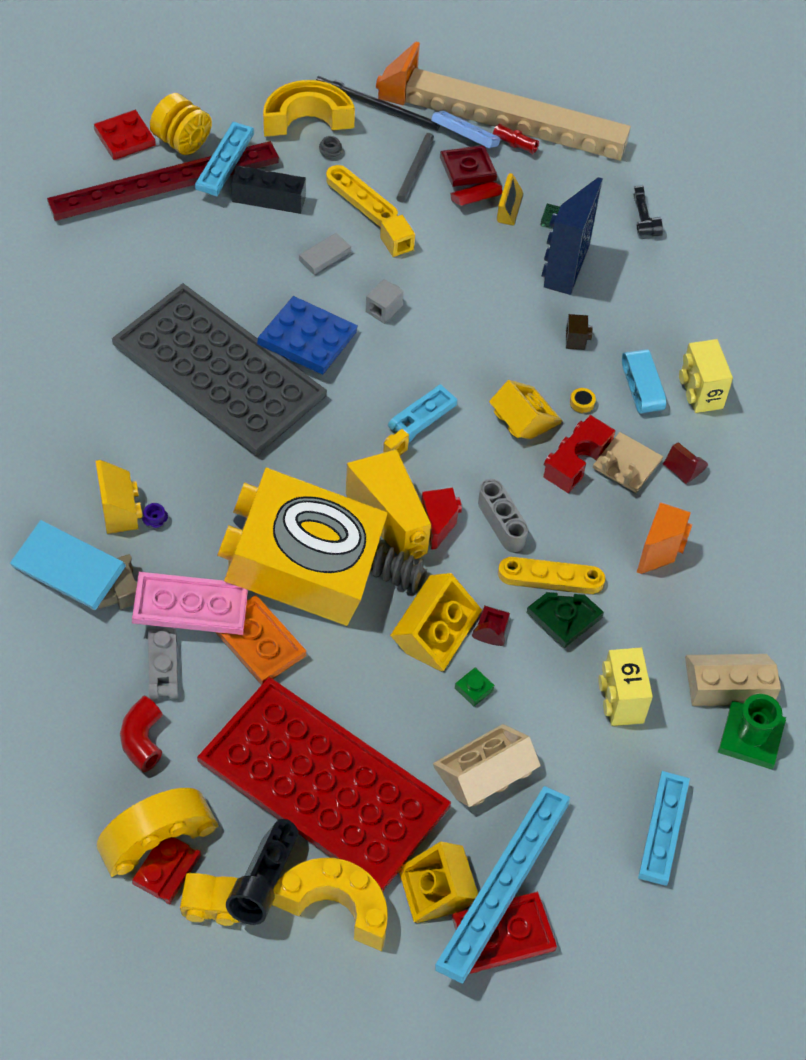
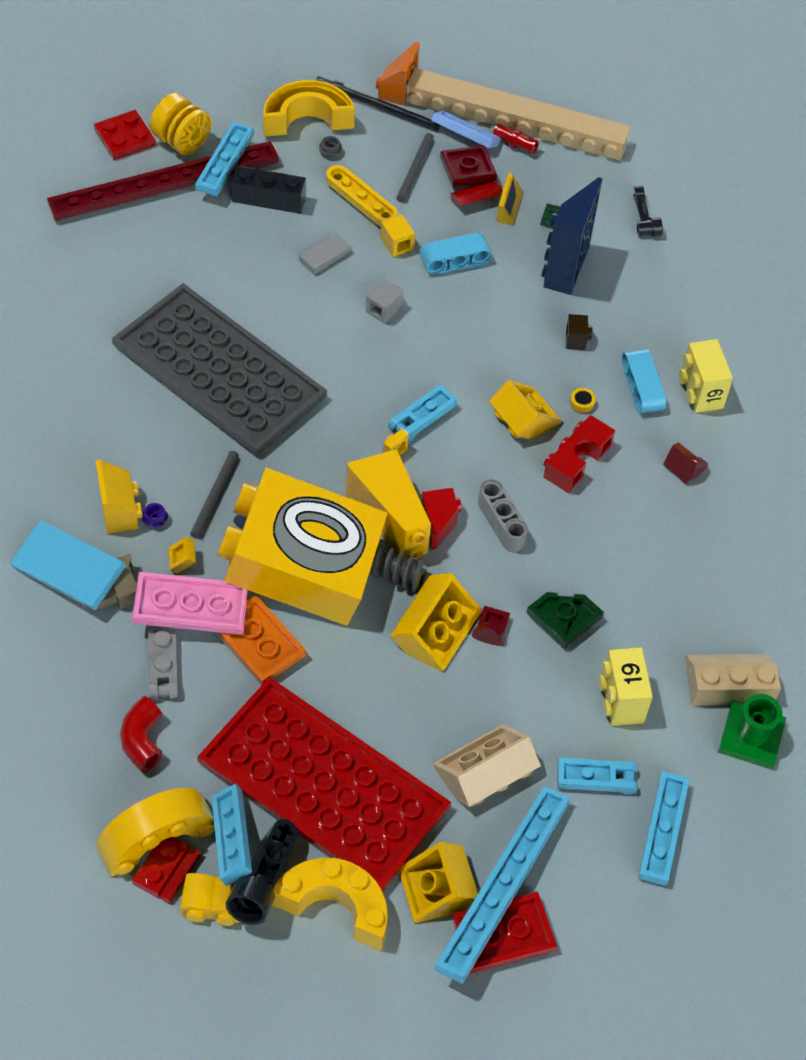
blue plate [257,296,358,375] -> none
green plate [455,667,495,707] -> none
yellow plate [498,557,605,594] -> none
tan plate [593,432,663,493] -> none
orange slope [637,502,693,574] -> none
none -> yellow plate [168,536,196,574]
none -> dark grey bar [190,451,239,539]
none -> medium azure plate [212,784,252,886]
none -> medium azure beam [419,233,492,275]
none -> medium azure plate [557,758,638,795]

